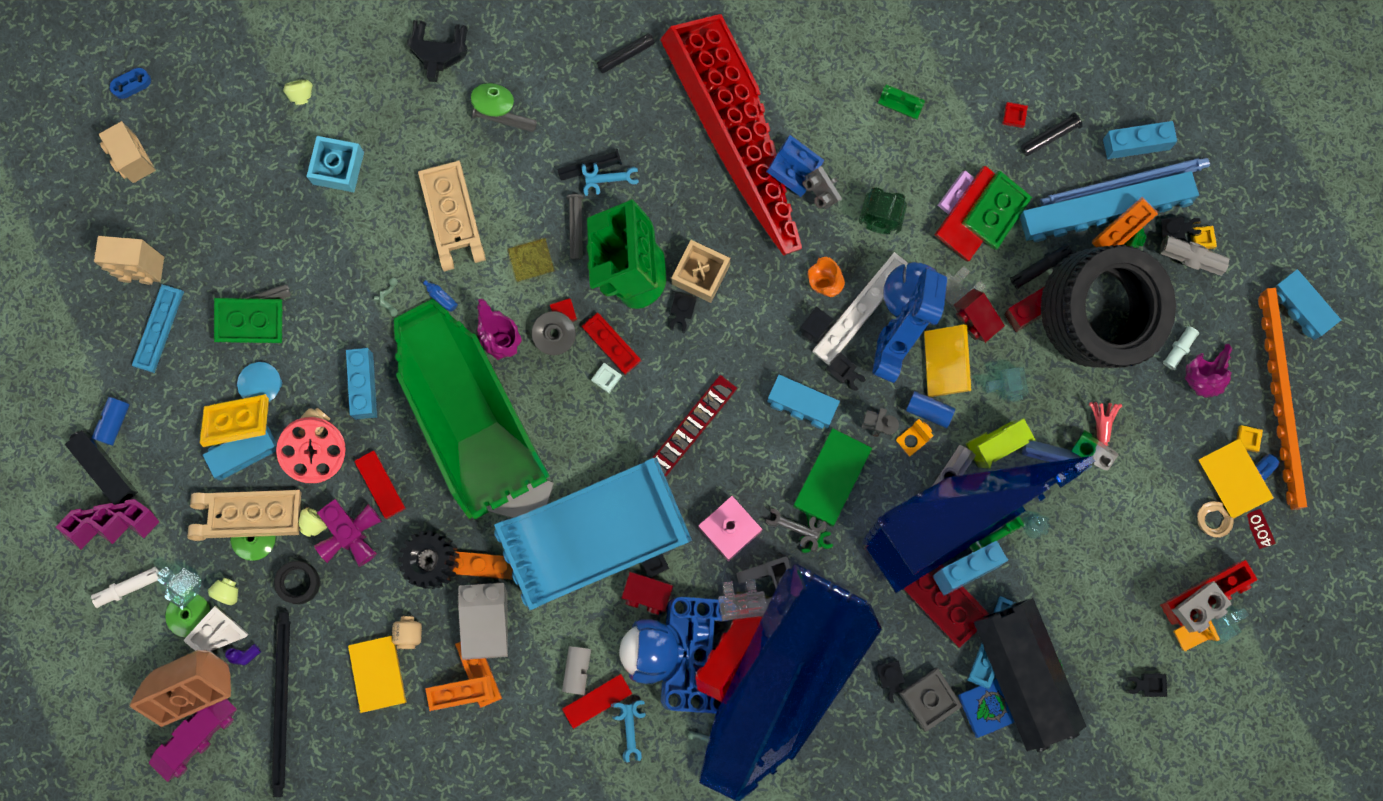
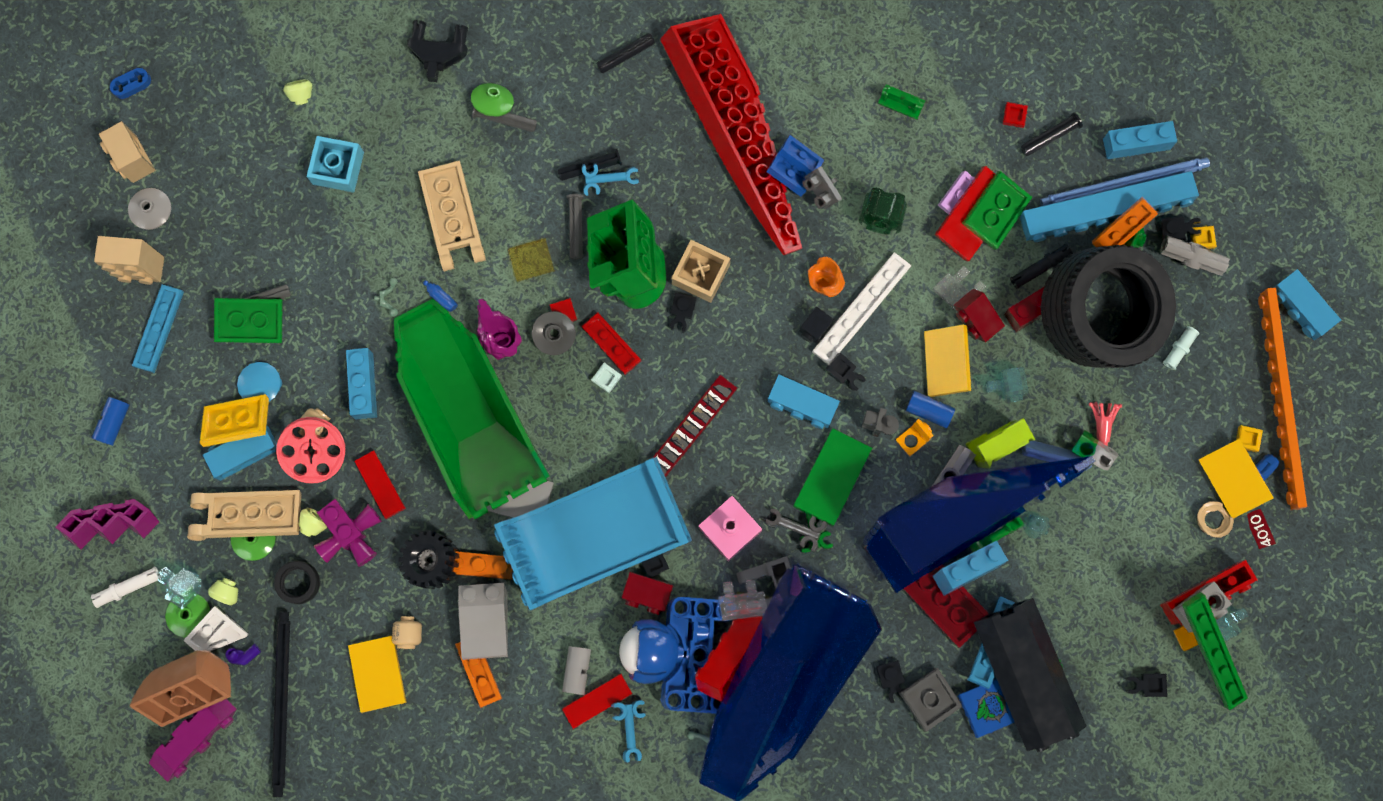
black brick [64,430,138,505] -> none
orange plate [425,675,494,711] -> none
blue beam [872,262,947,383] -> none
magenta hair [1185,344,1232,398] -> none
none -> light grey dish [128,188,171,230]
none -> green tile [1181,592,1248,710]

